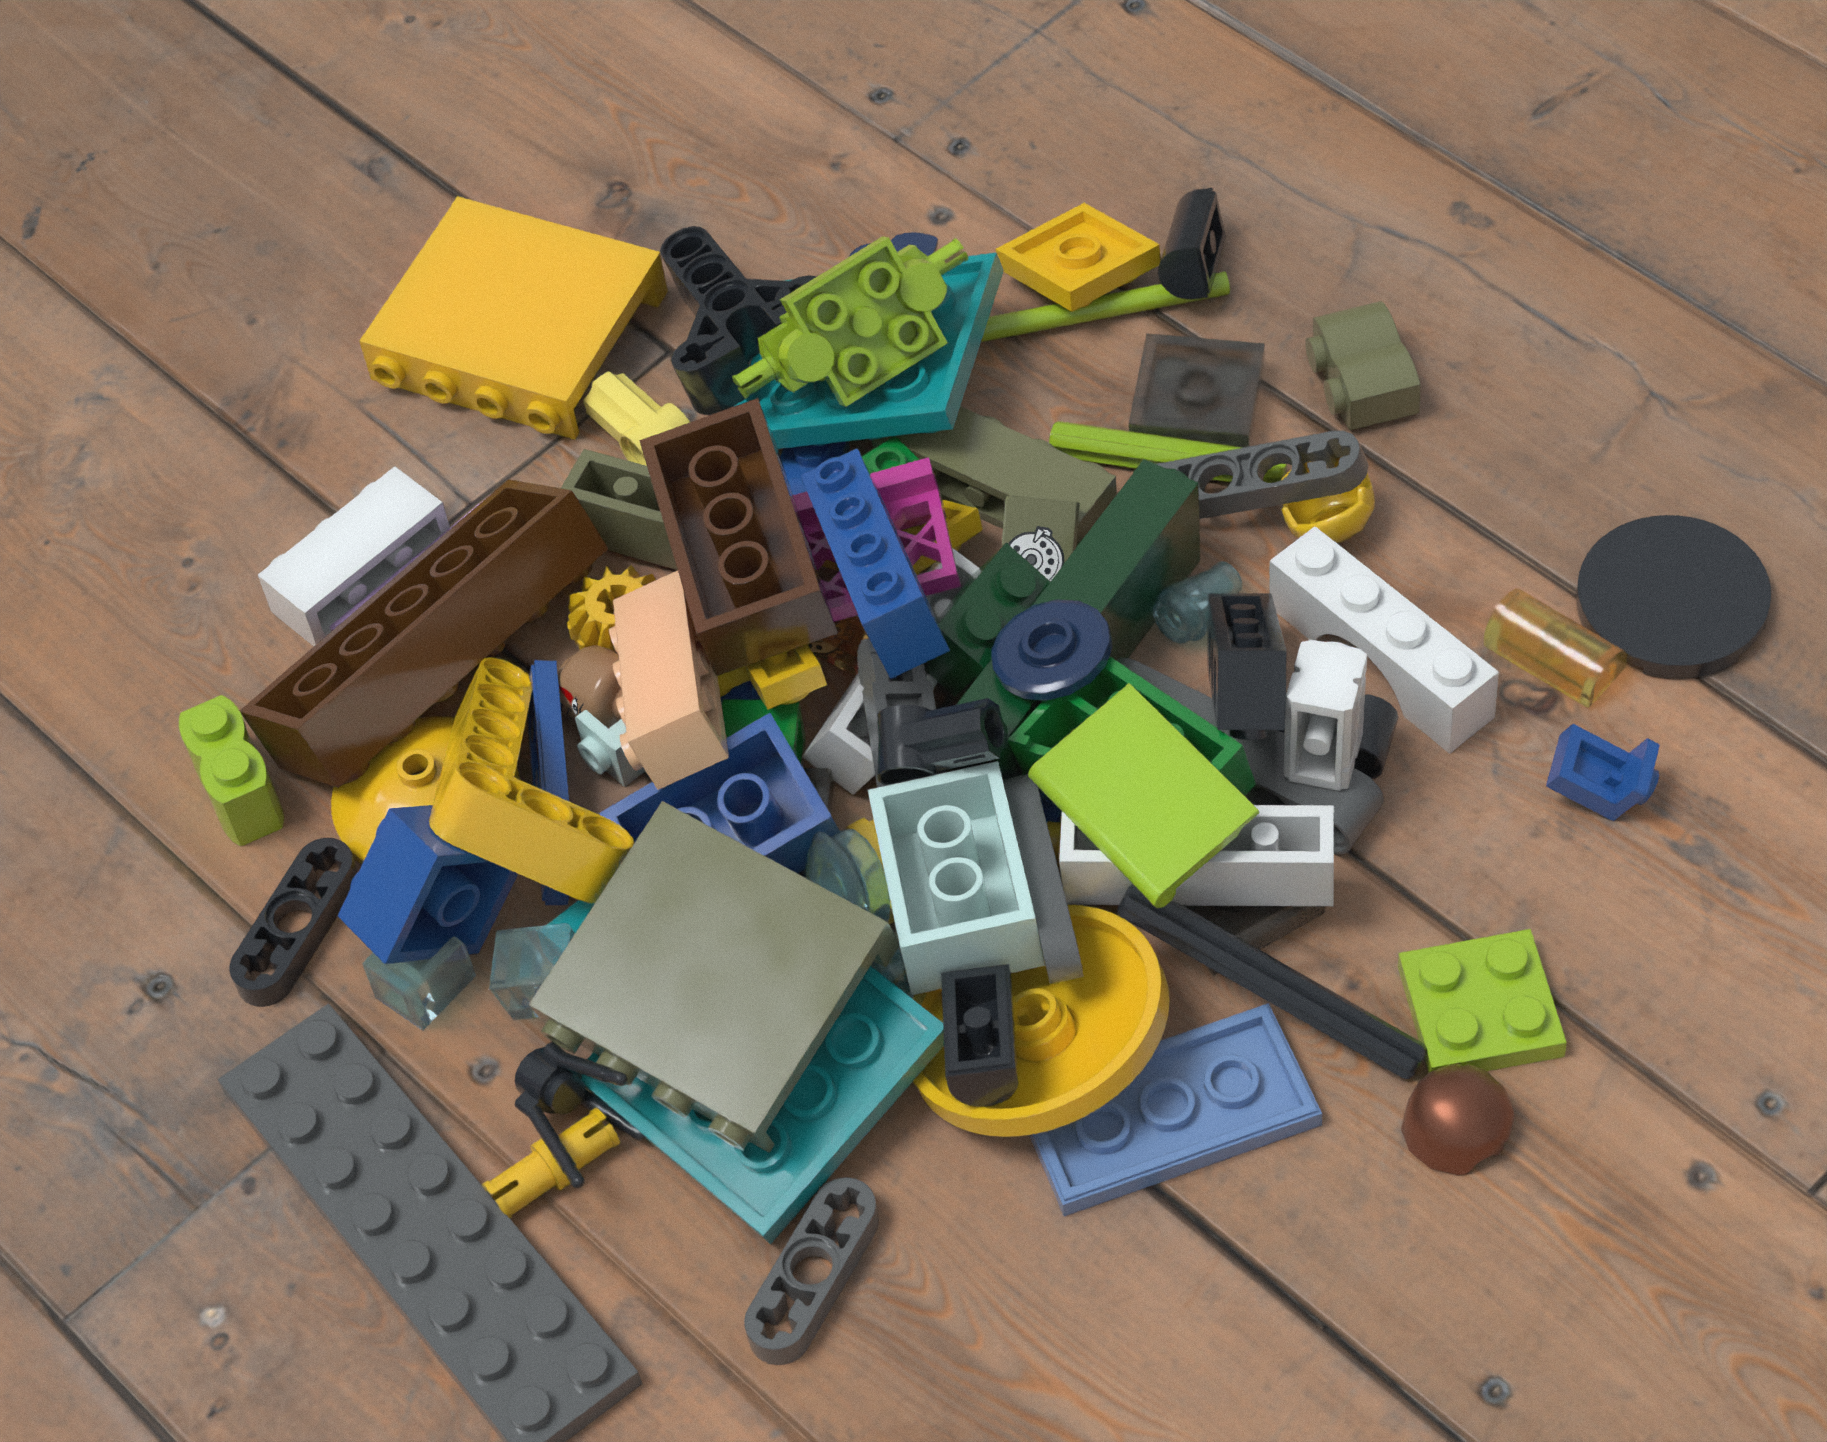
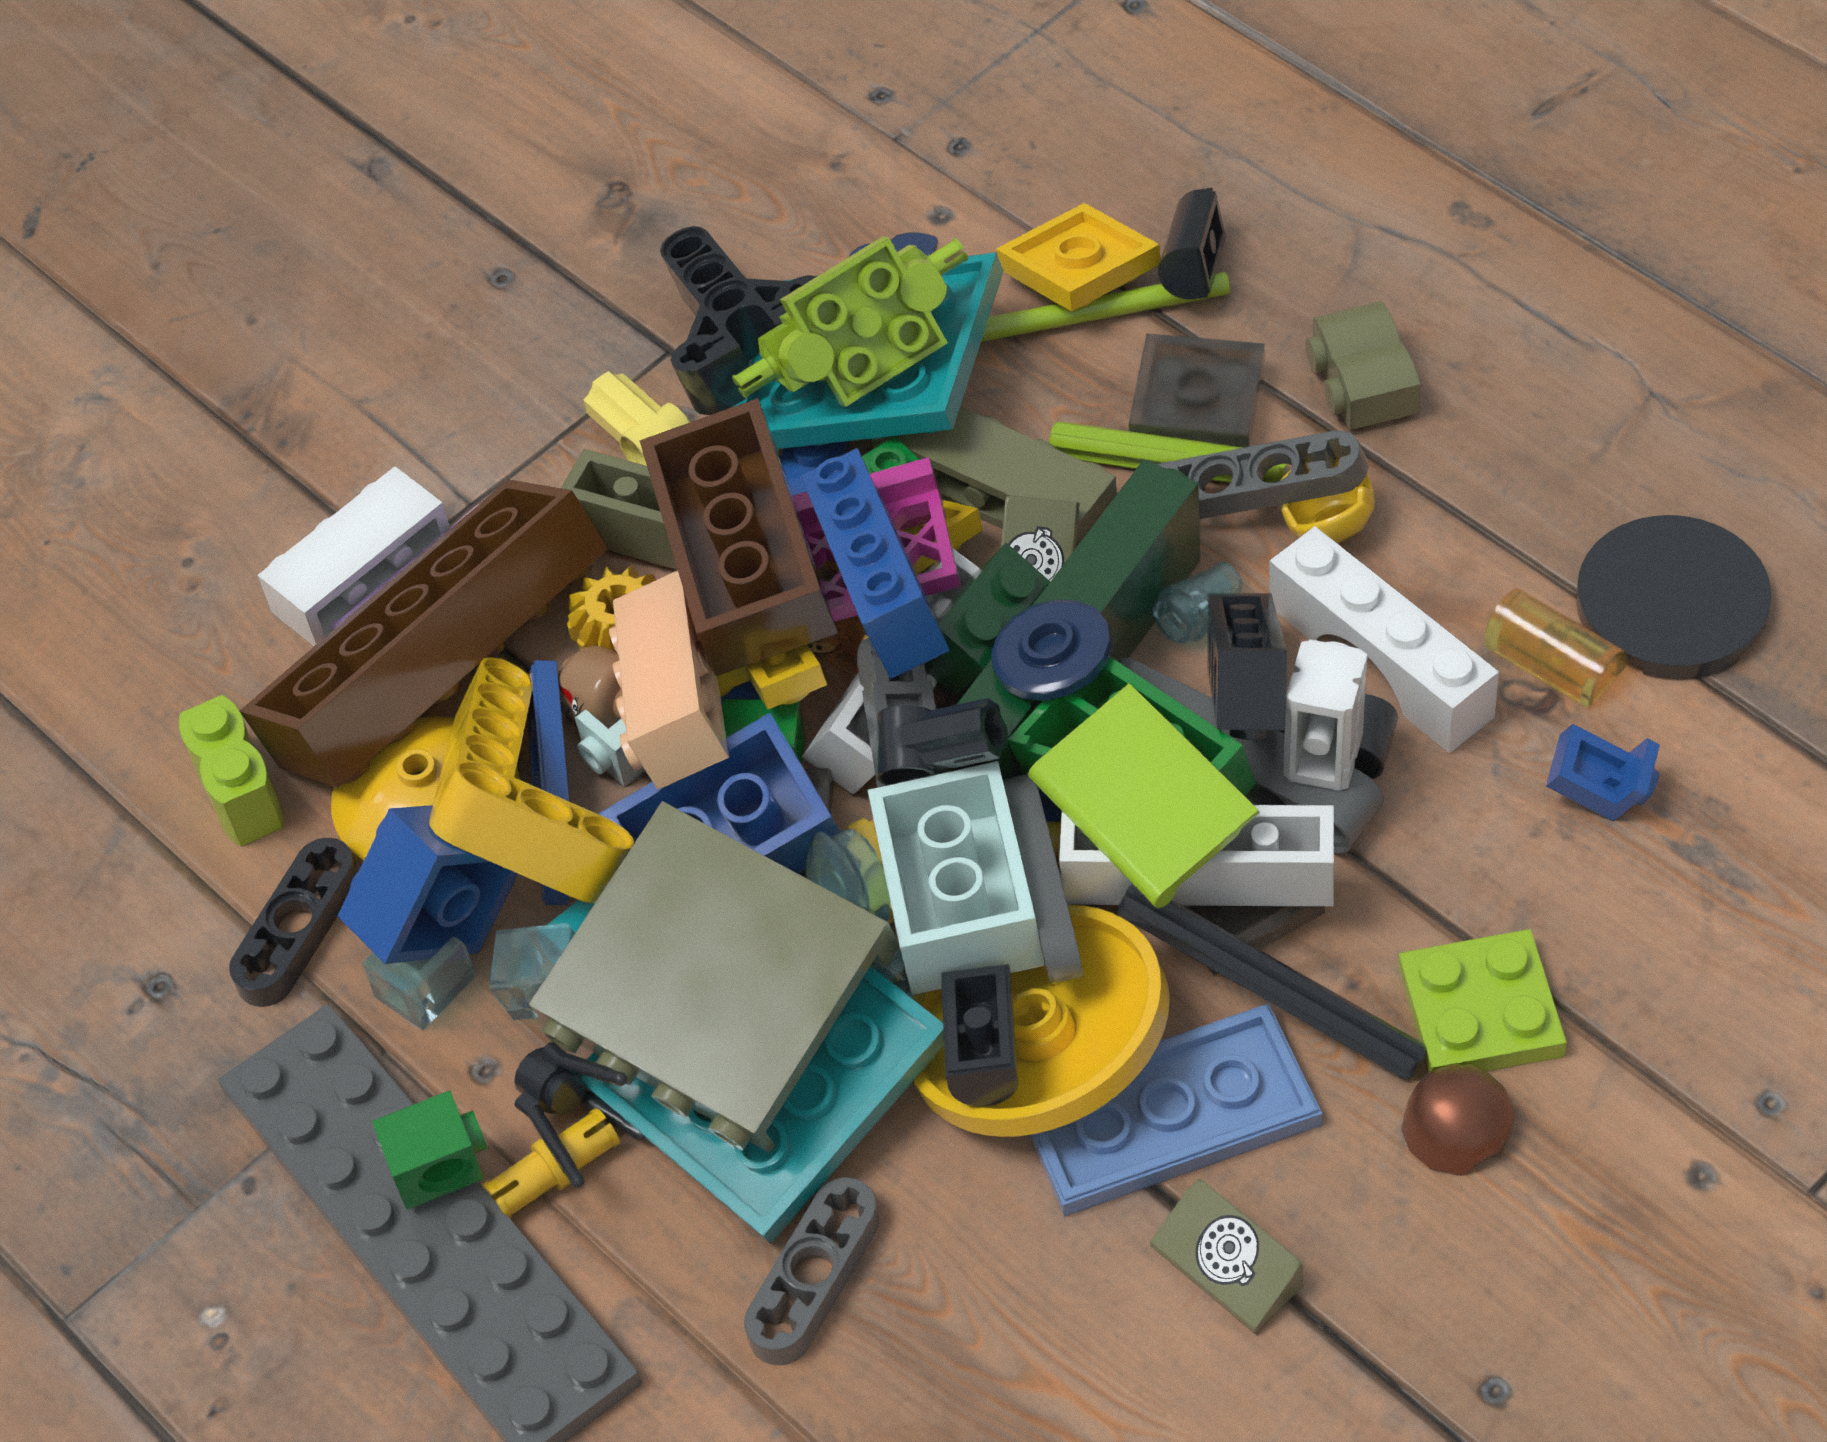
yellow panel [359,196,668,440] -> none
none -> green brick [372,1090,488,1210]
none -> olive slope [1150,1178,1303,1334]

